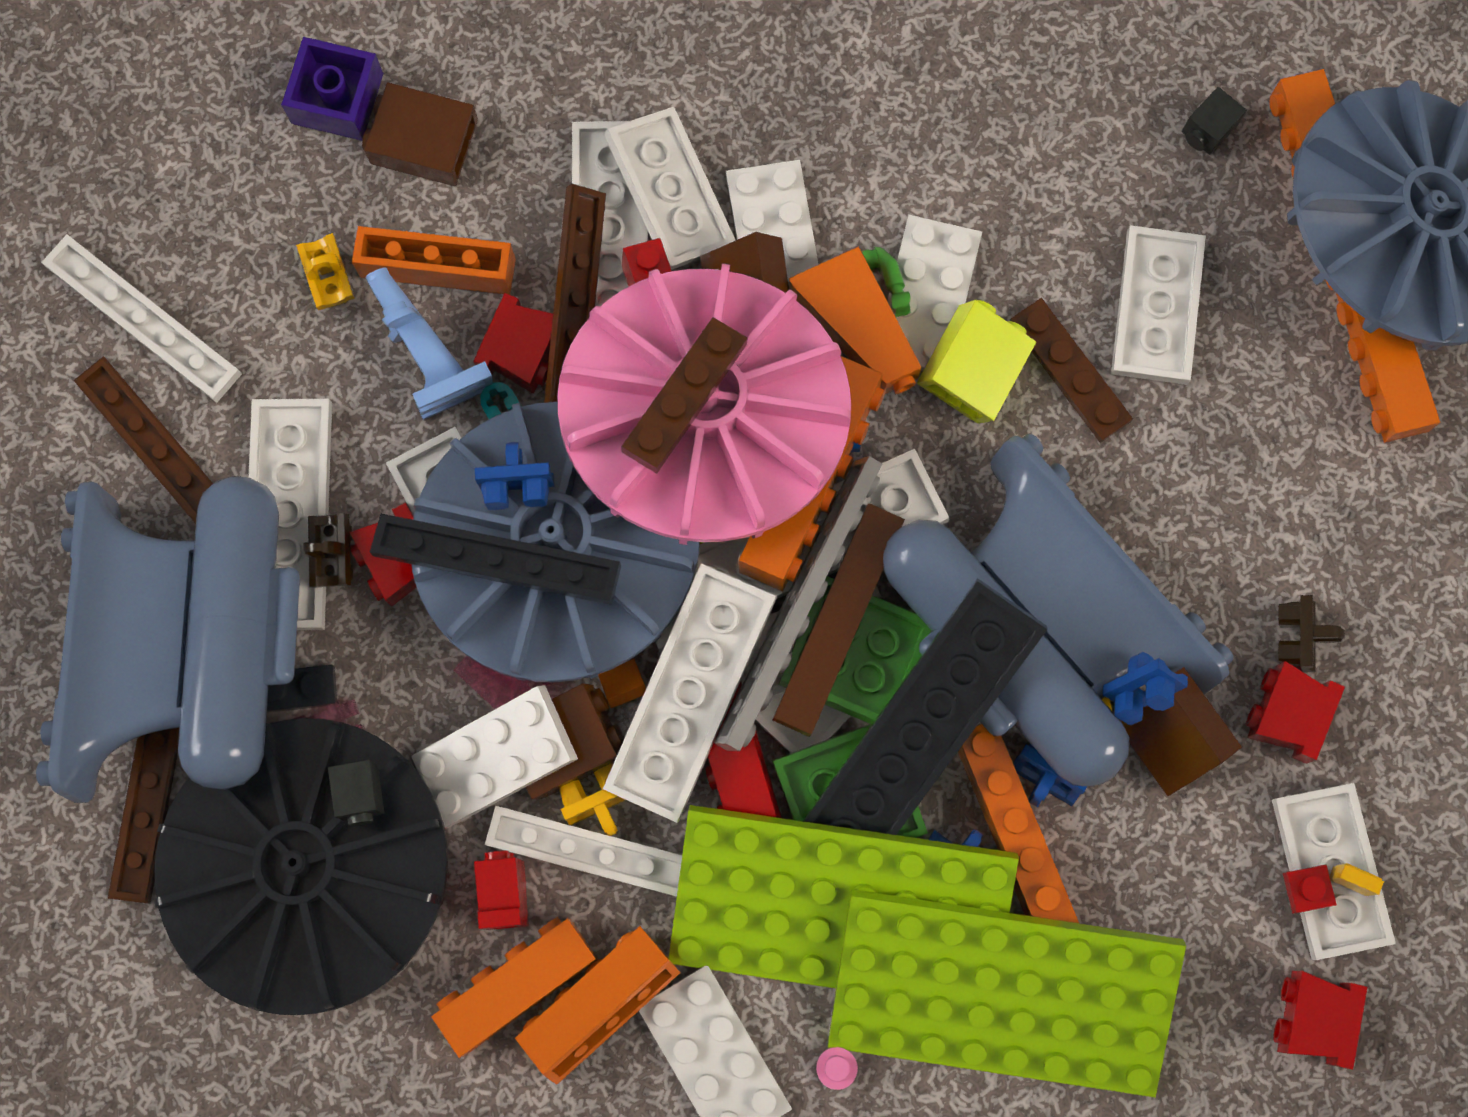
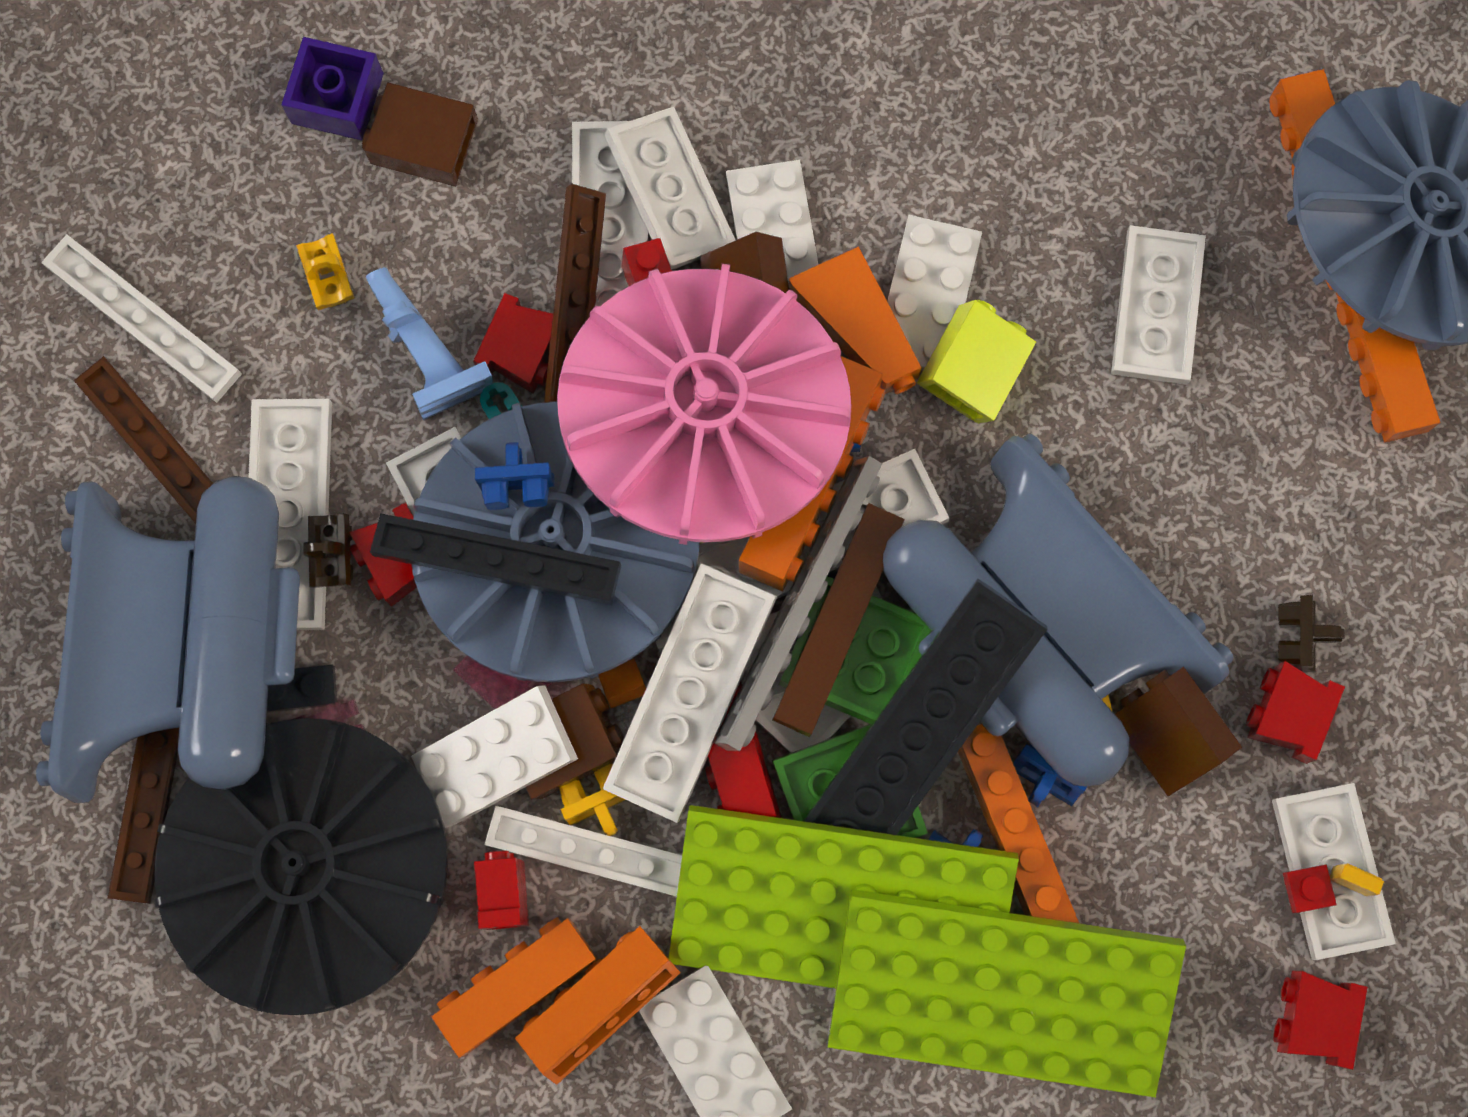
pearl dark grey brick [328,760,384,826] -> none
orange brick [352,226,516,295] -> none
reddish brown plate [621,317,748,474] -> none
bright pink plate [816,1047,858,1090] -> none
bright green arm [862,247,911,317] -> none
reddish brown plate [1010,298,1133,443] -> none
blue hips [1103,652,1188,725] -> none
pearl dark grey brick [1181,86,1247,155] -> none

